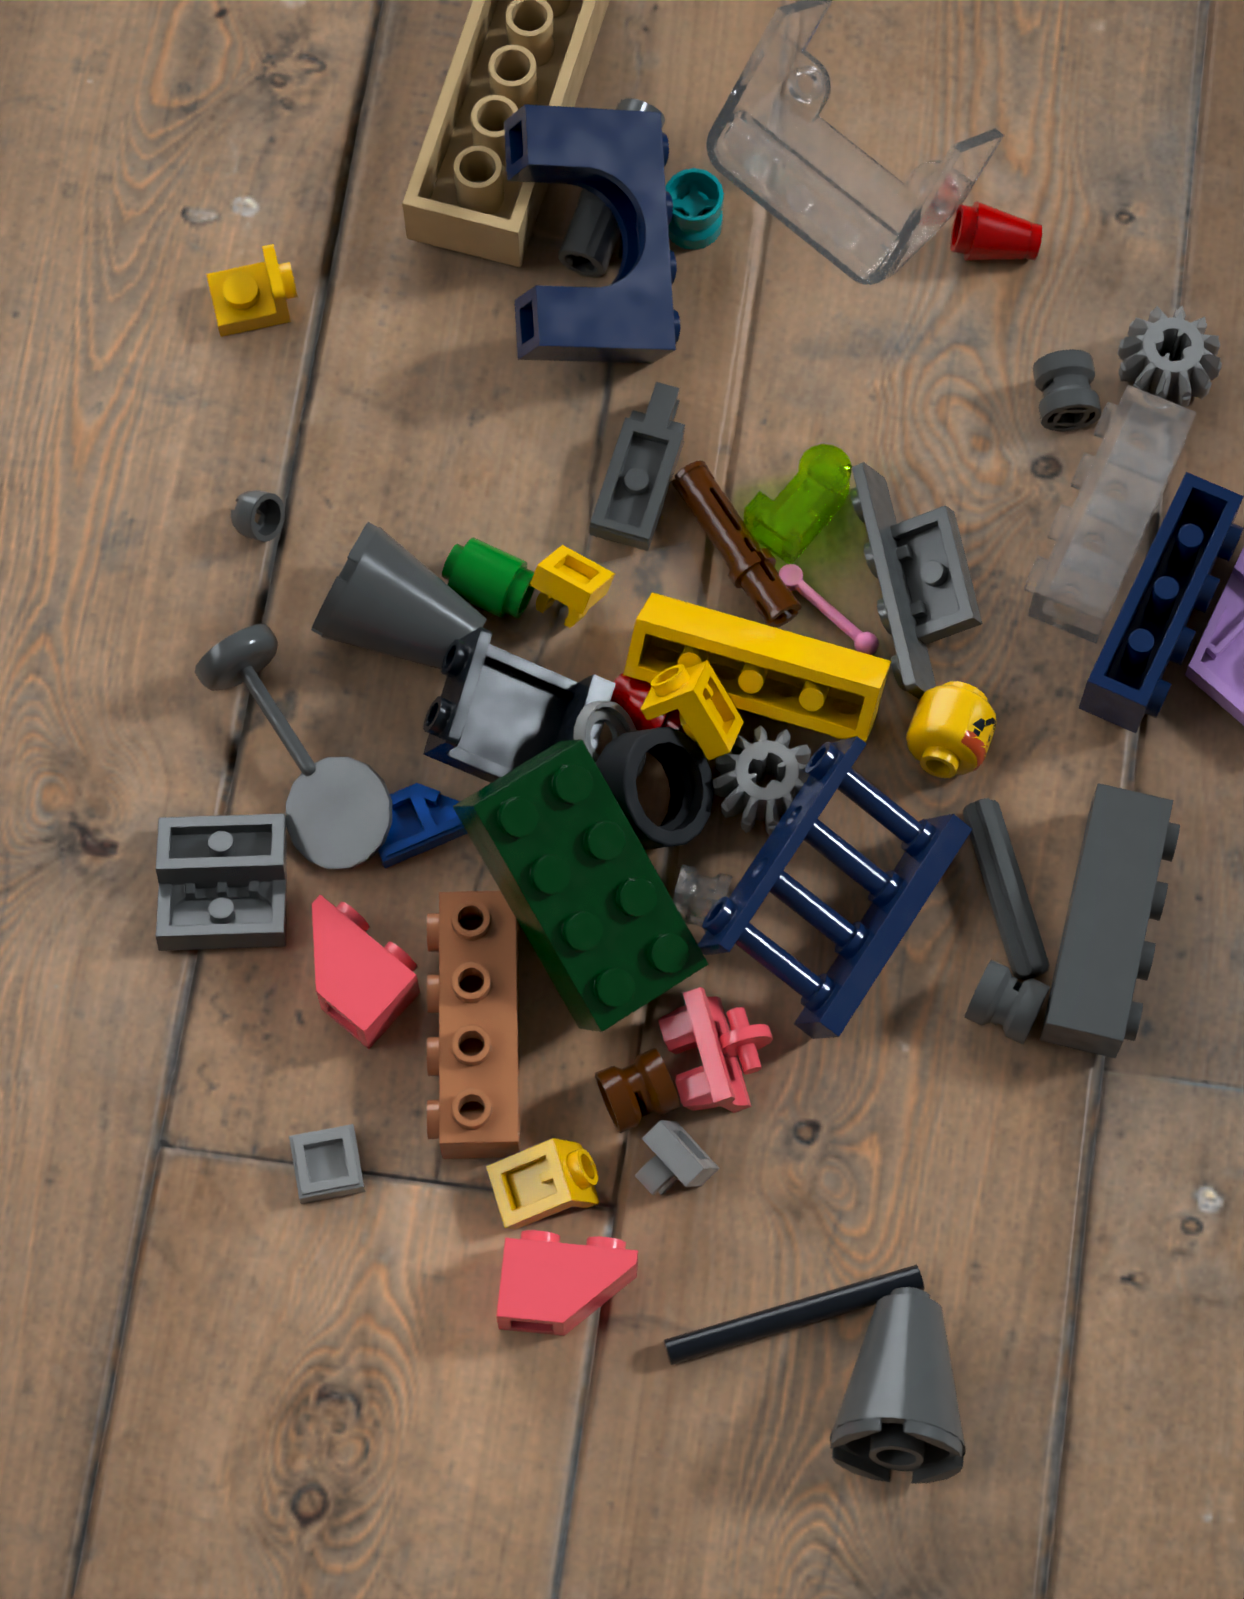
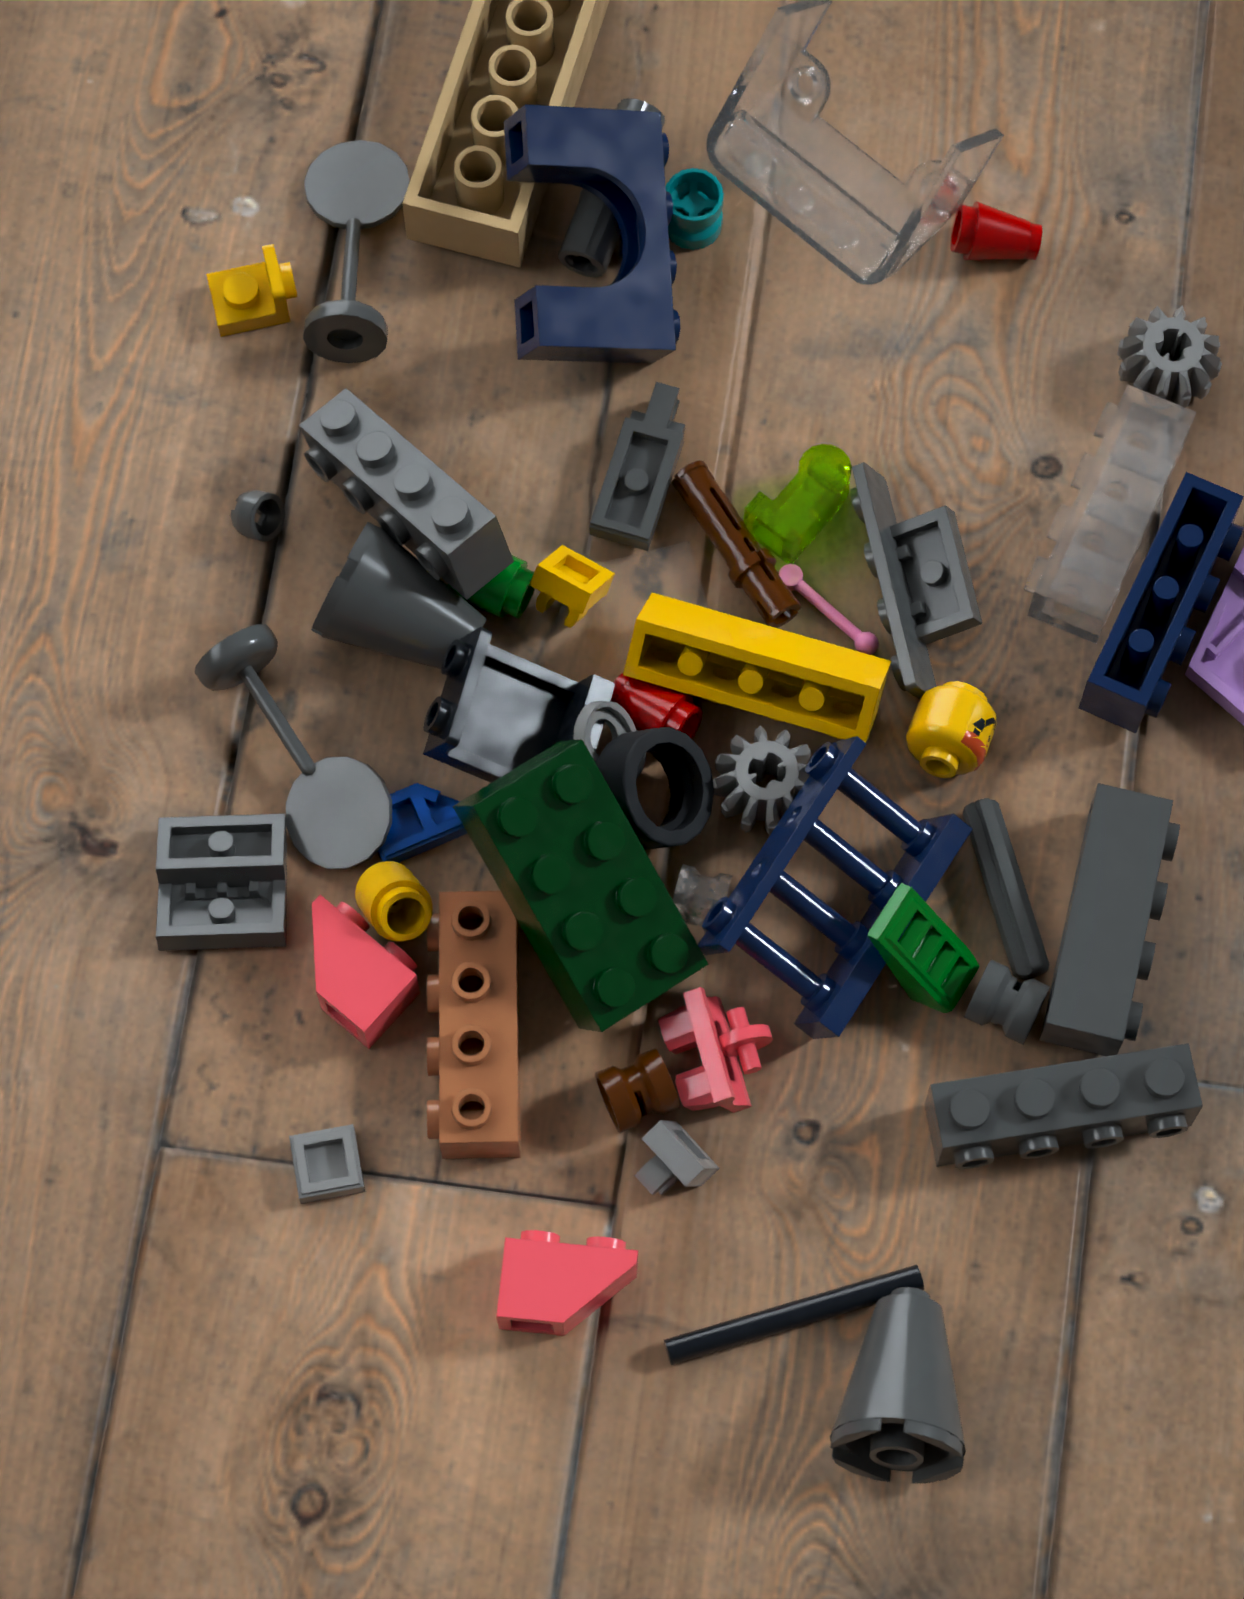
yellow bracket [486,1138,599,1230] -> none
yellow bracket [640,660,744,761] -> none
dark grey wheel [1033,349,1102,431] -> none
none -> dark grey brick [299,388,514,600]
none -> dark grey piece [303,140,410,363]
none -> yellow brick [355,861,433,941]
none -> green slope [867,883,979,1013]
none -> dark grey brick [924,1043,1203,1169]

